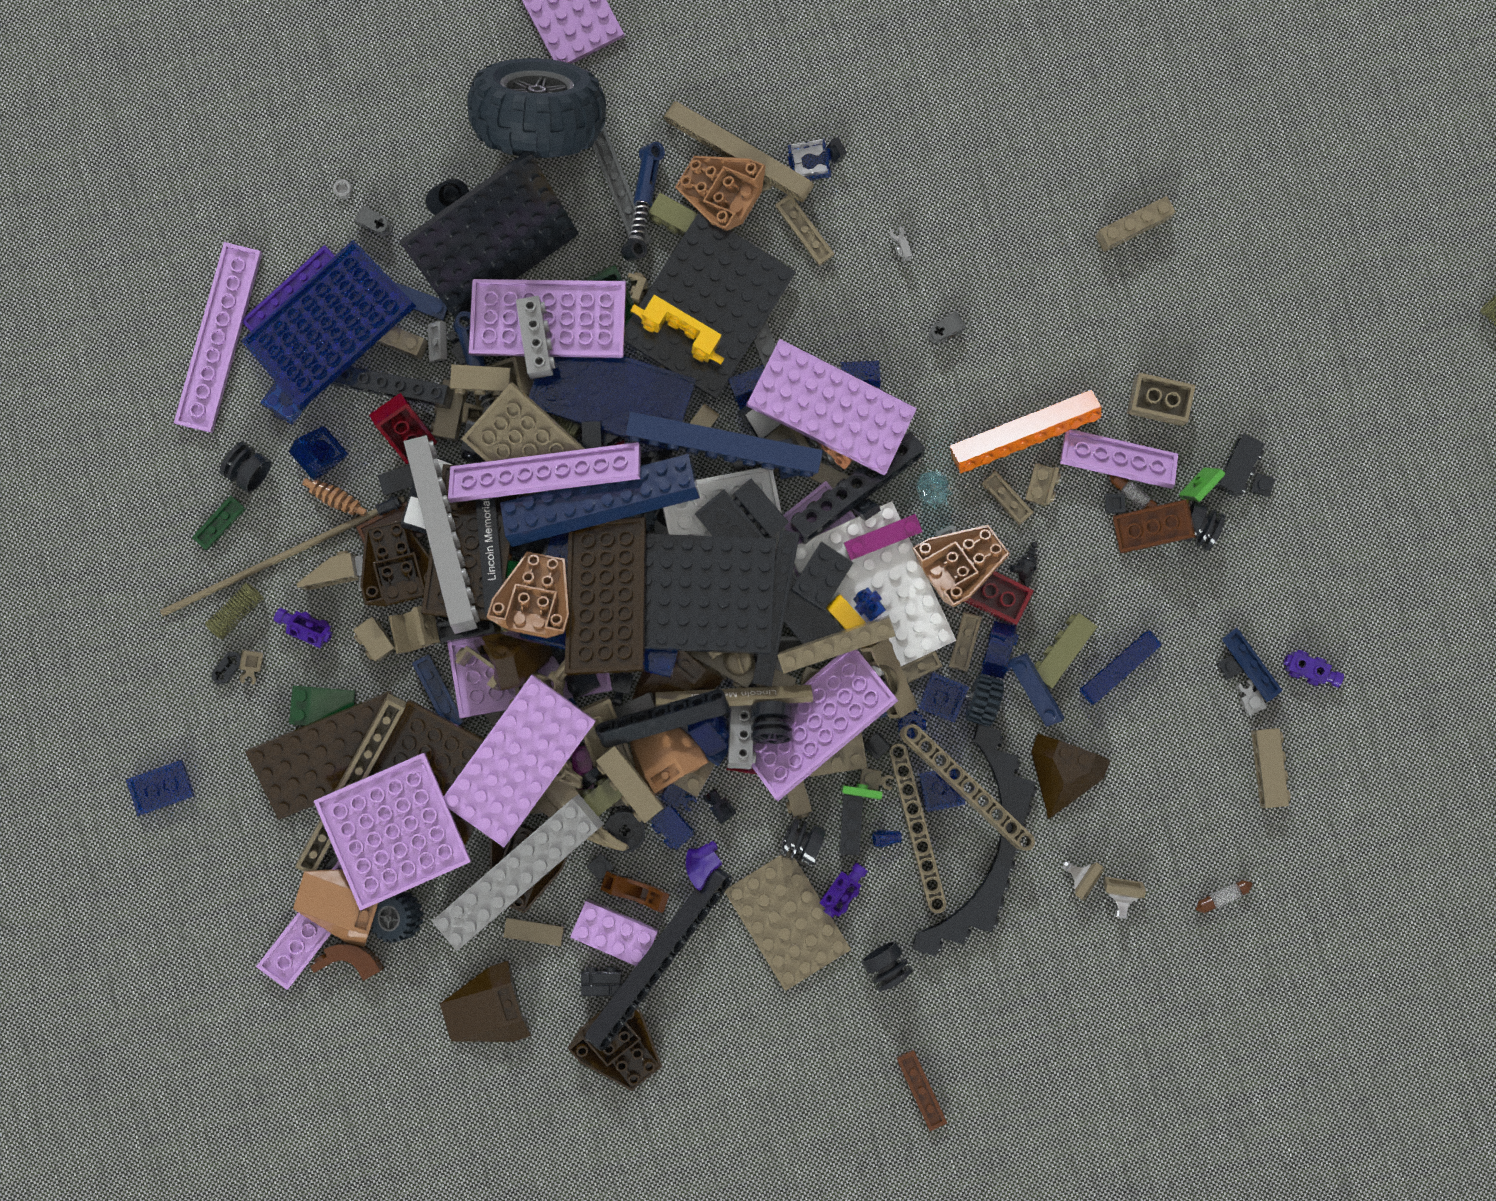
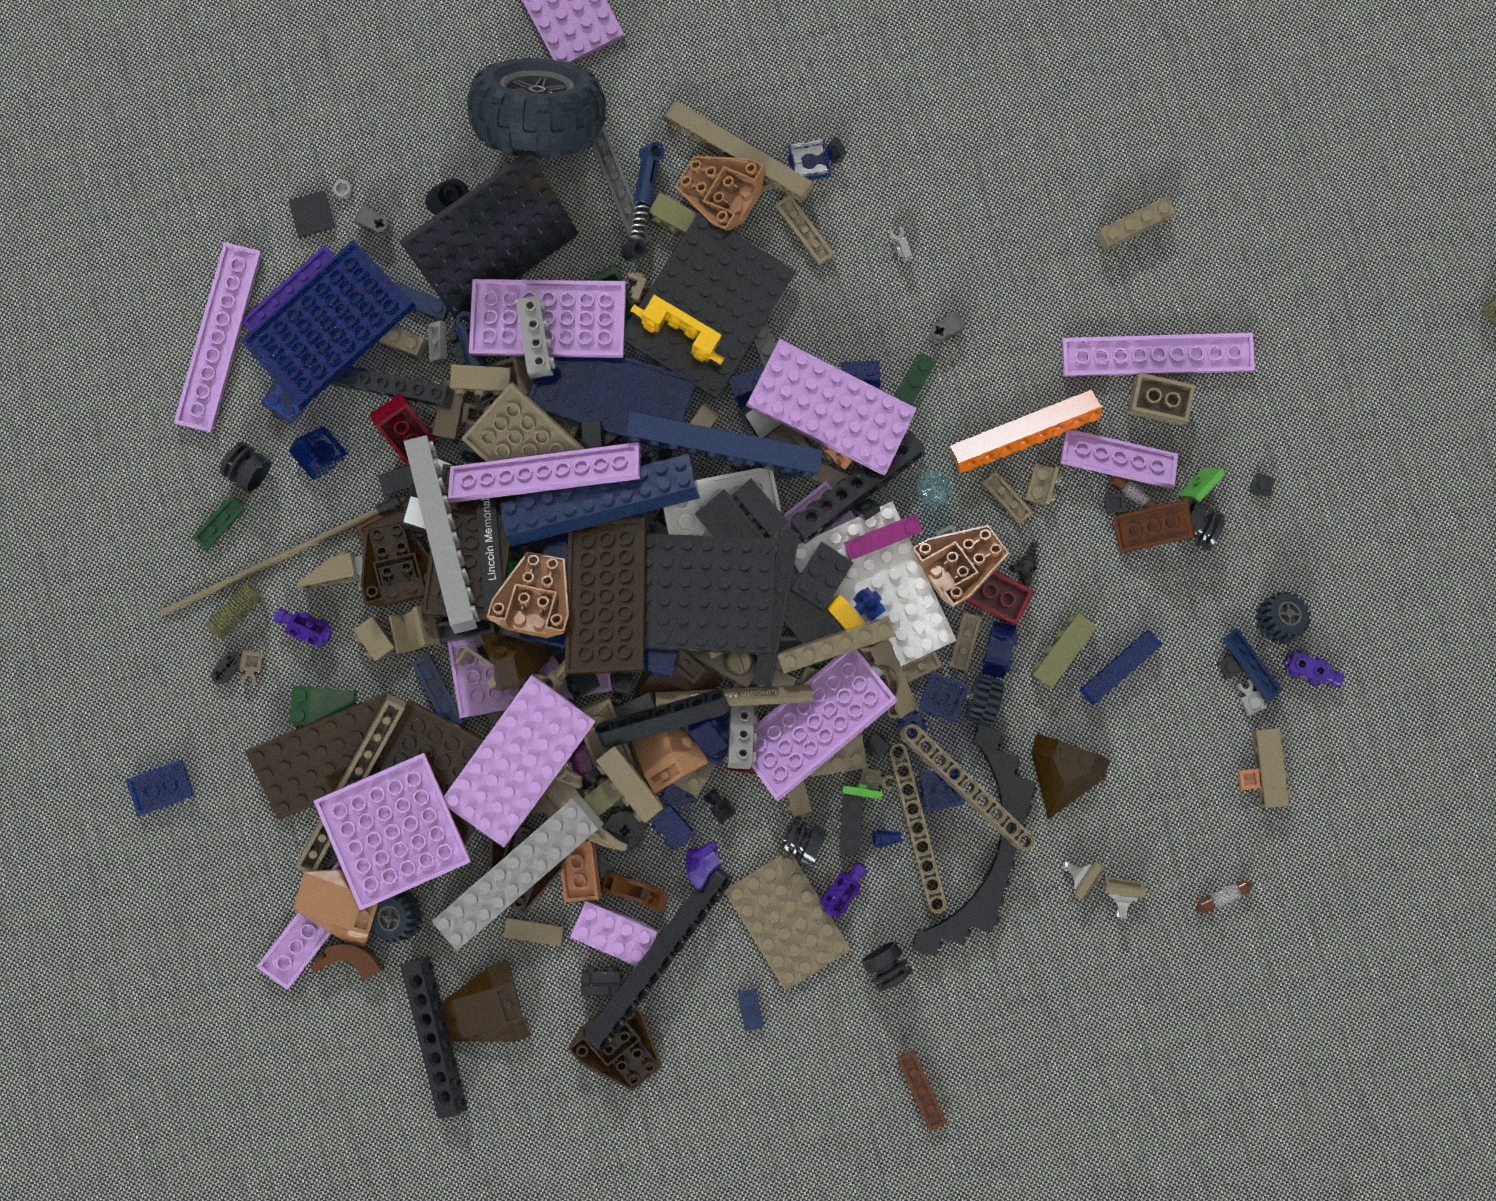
medium nougat piece [302,478,367,517] -> none
black wheel [751,701,792,744] -> none
dark blue plate [1008,653,1065,727] -> none
black brick [1215,434,1265,497] -> none
none -> black tile [288,190,336,238]
none -> black brick [400,956,468,1119]
none -> nougat plate [561,840,602,903]
none -> dark blue plate [737,988,764,1031]
none -> dark green plate [895,353,937,406]
none -> lavender plate [1062,333,1255,377]
none -> nougat plate [1237,769,1261,790]
none -> black wheel [1255,591,1311,644]

